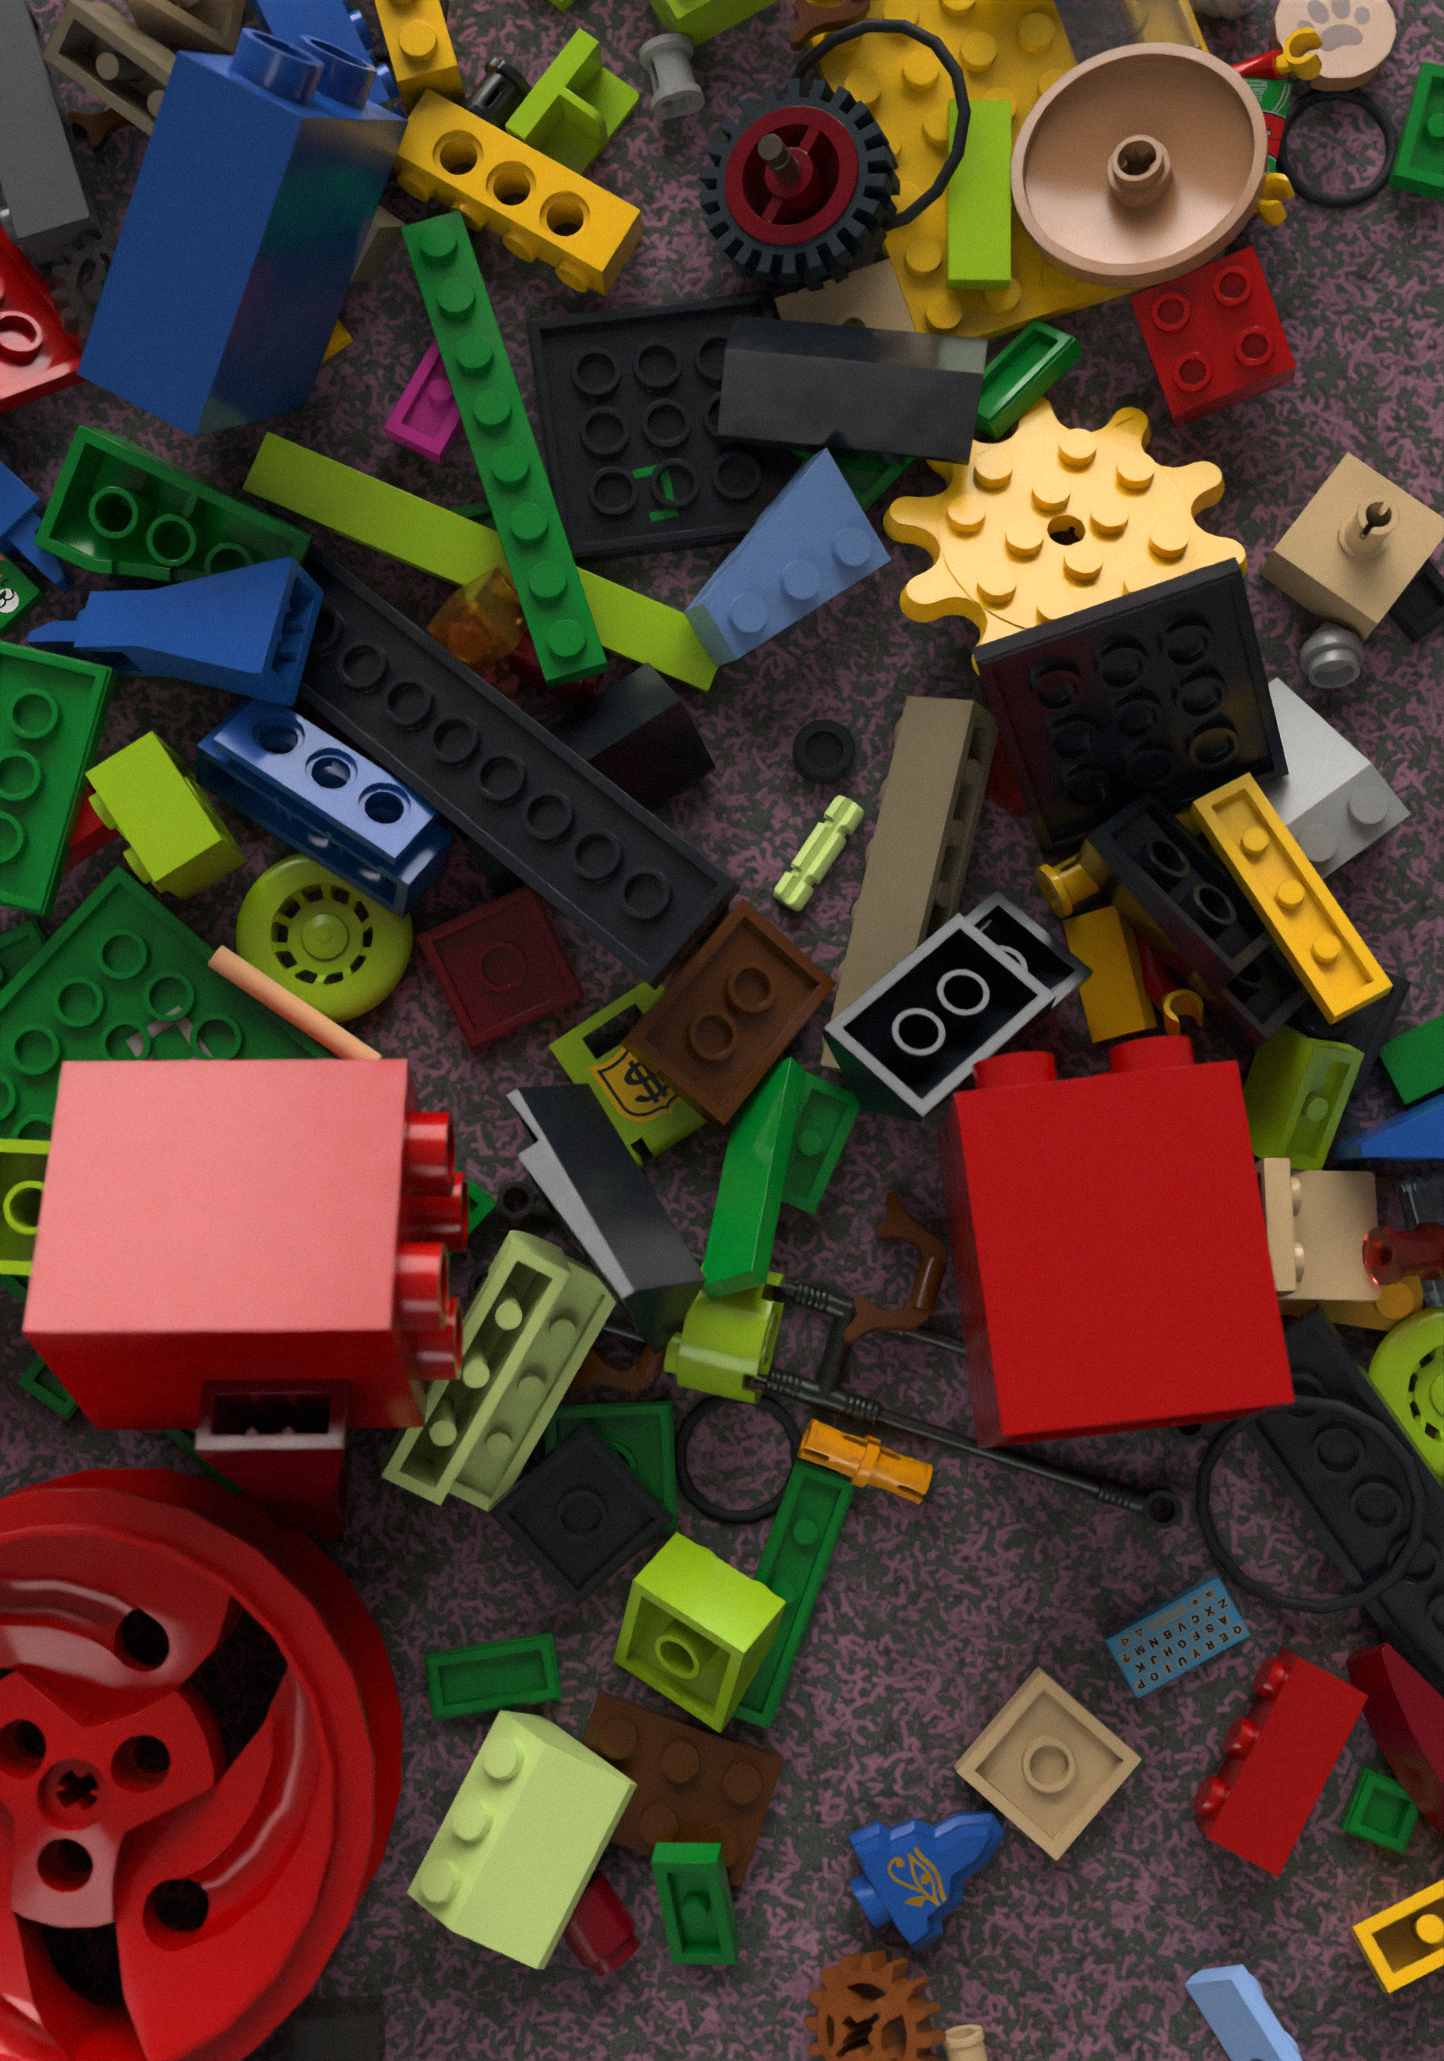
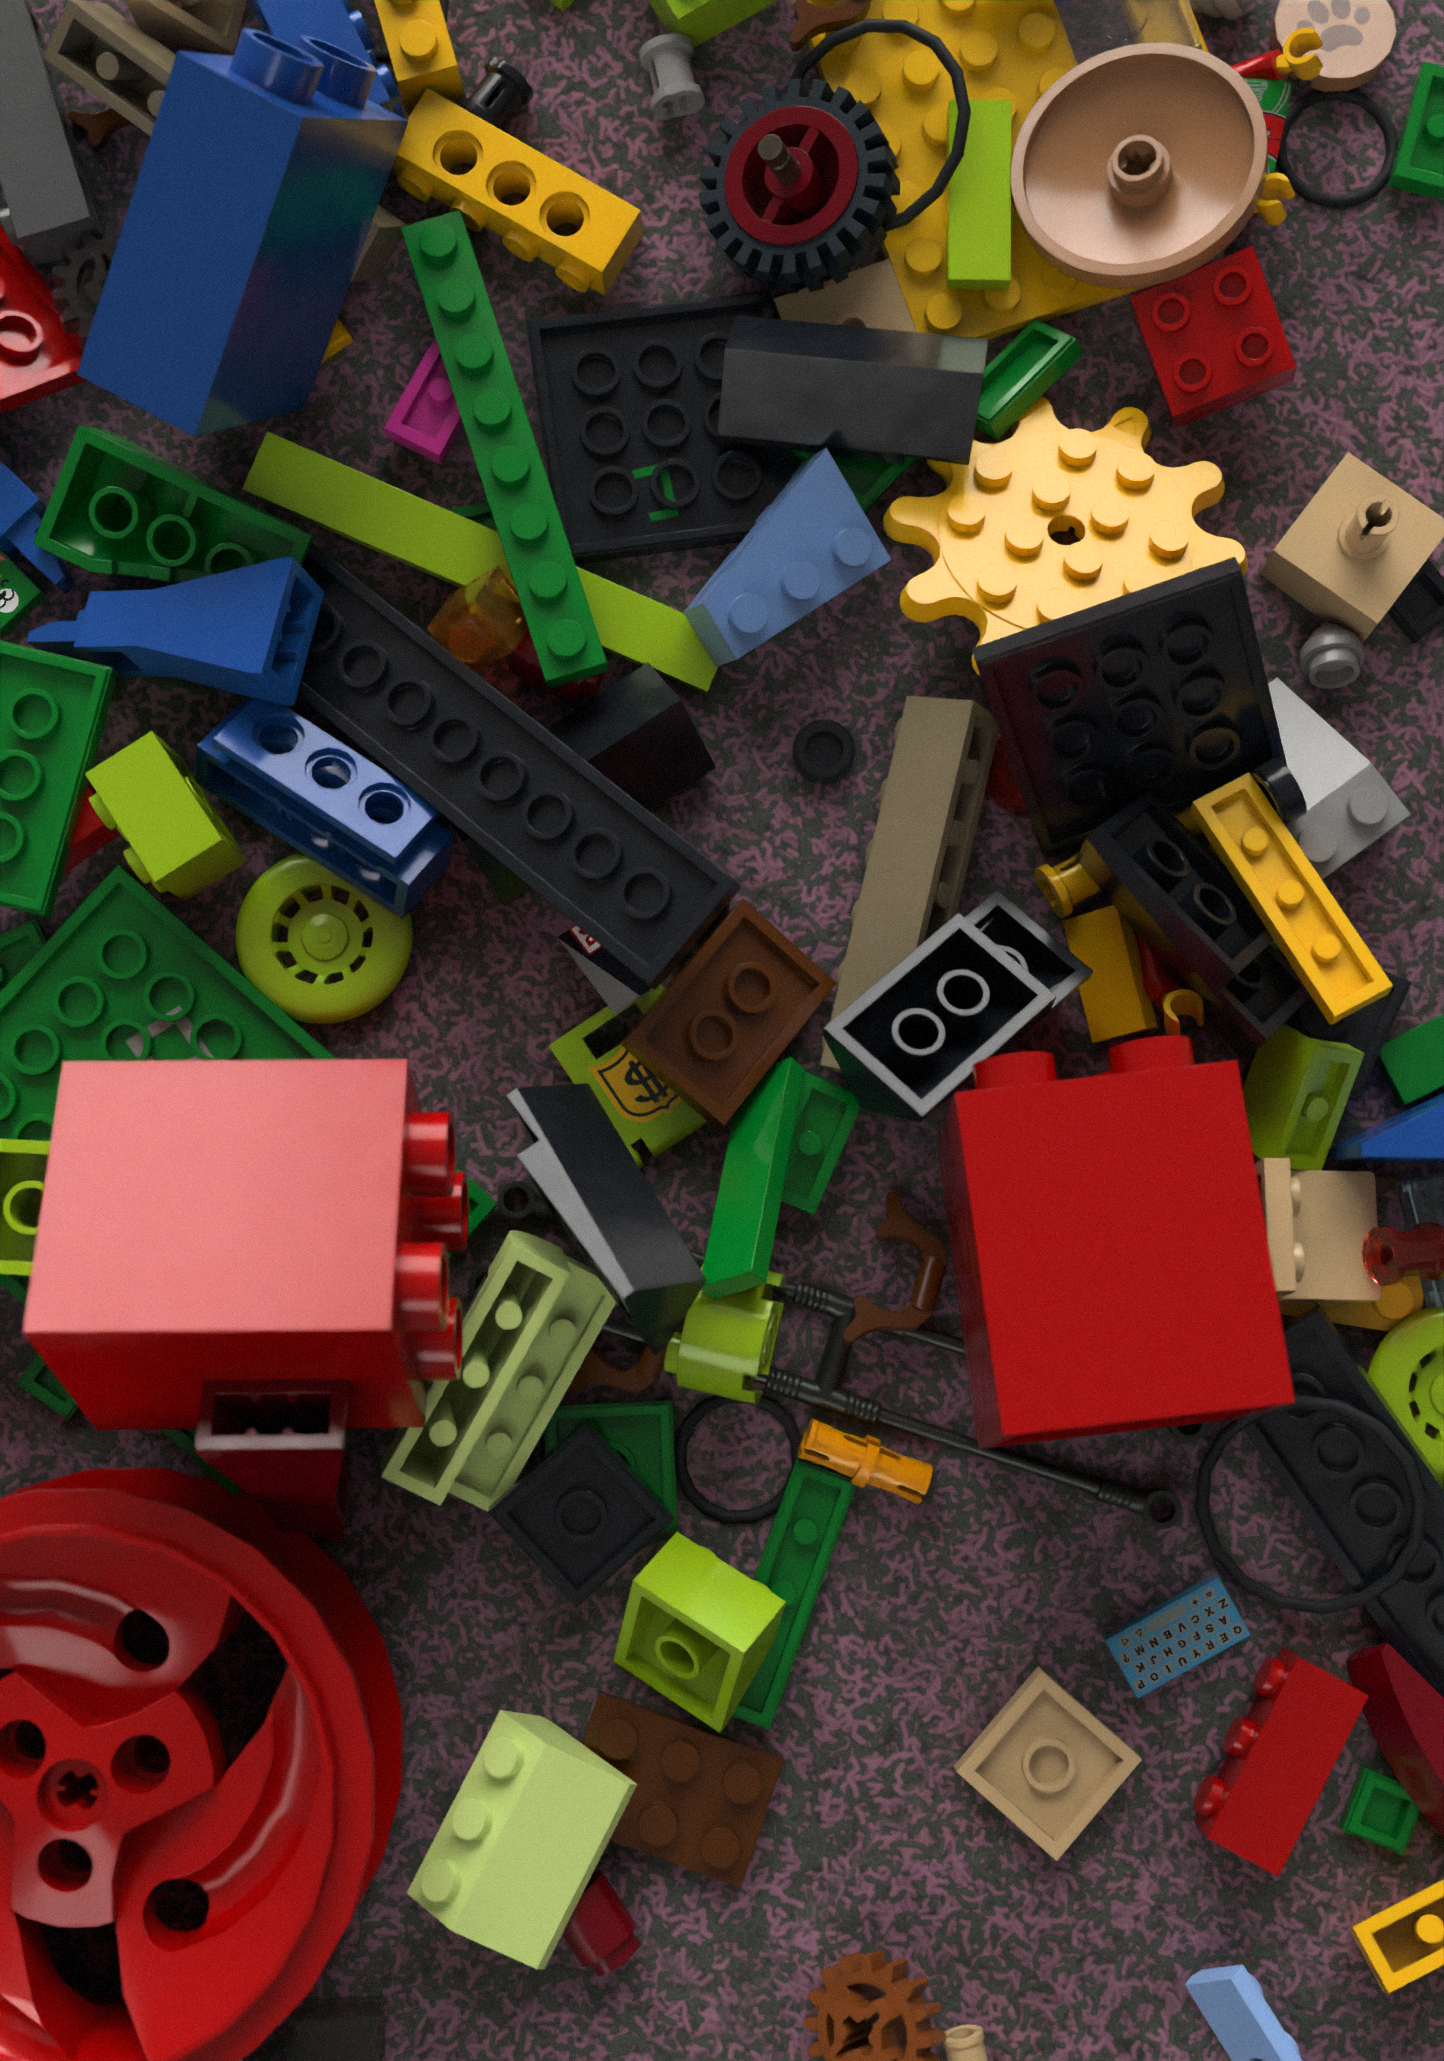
light nougat bar [207,945,382,1059] -> none
dark red tile [416,885,586,1051] -> none
green tile [423,1631,563,1721] -> none
lime panel [505,28,640,176] -> none
green plate [651,1842,741,1965] -> none
yellowish green axle [774,795,864,911] -> none
blue rock [847,1810,1005,1954] -> none
none -> sticker [558,925,652,1013]
none -> black tile [1251,757,1307,825]

